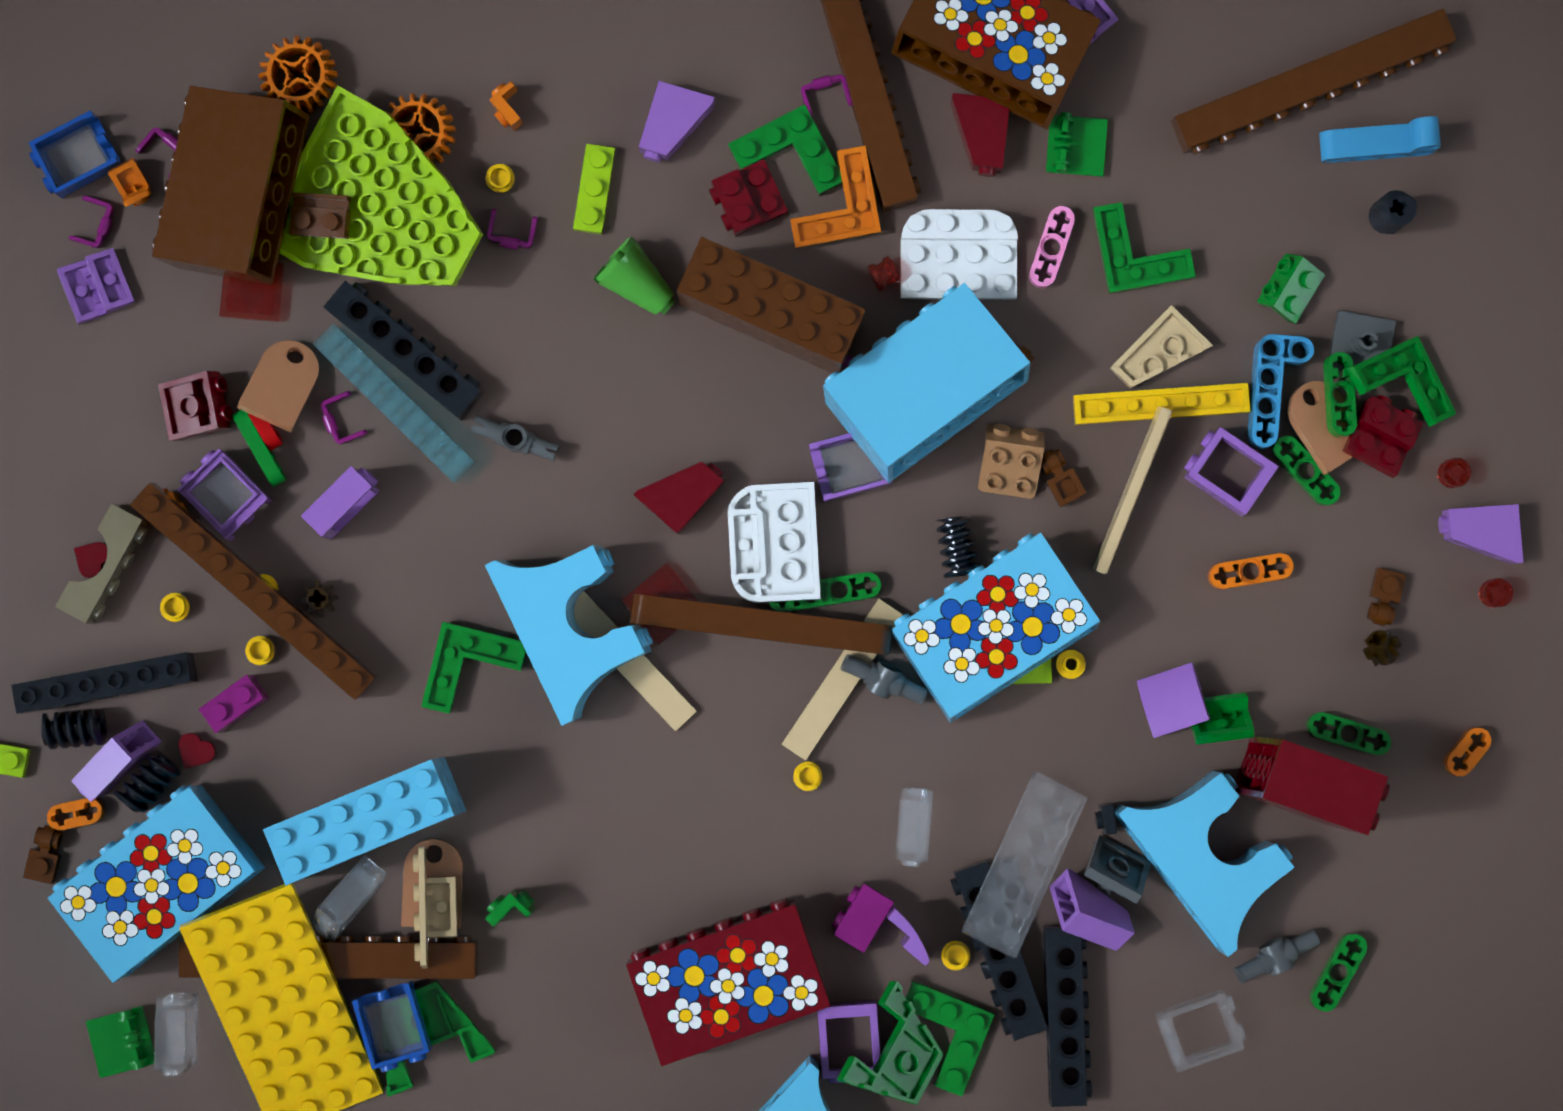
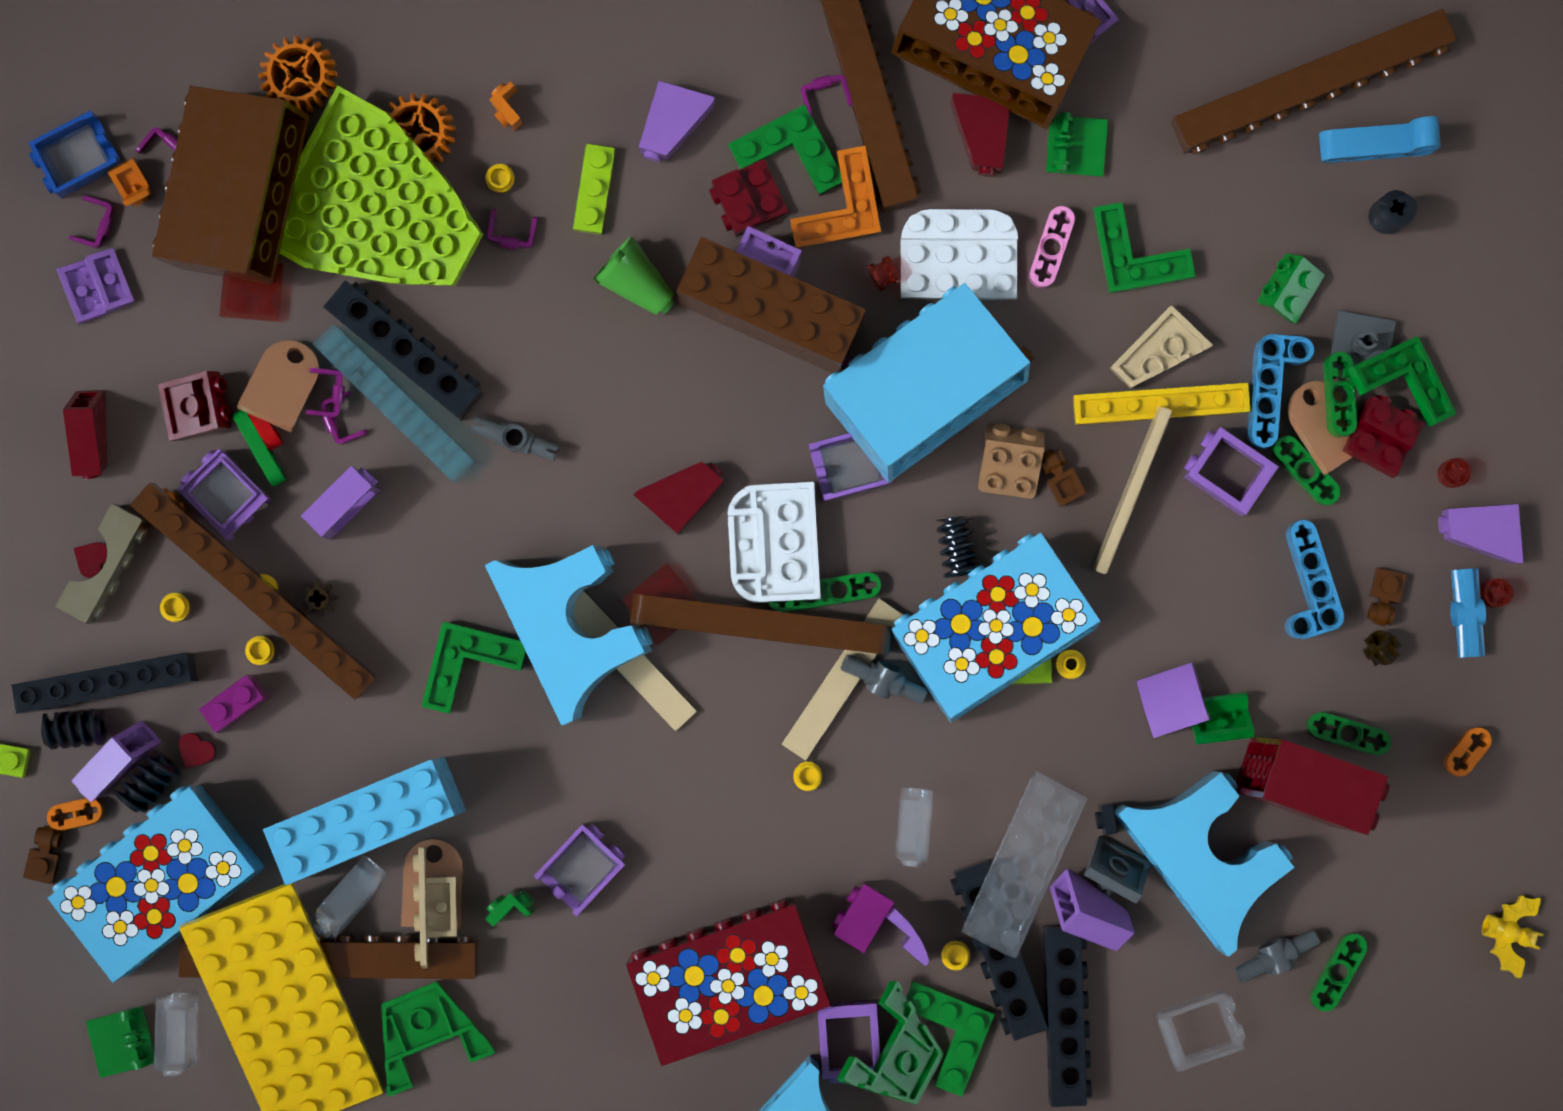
reddish brown plate [289,192,352,239] -> none
window [352,980,433,1072] -> none
orange beam [1208,553,1294,589] -> none
none -> dark red slope [63,390,107,479]
none -> magenta piece [305,368,345,418]
none -> window [534,823,626,917]
none -> medium lavender window [736,226,802,277]
none -> dark azure beam [1285,520,1344,639]
none -> dark azure piece [1450,568,1486,658]
none -> yellow animal [1482,895,1544,978]

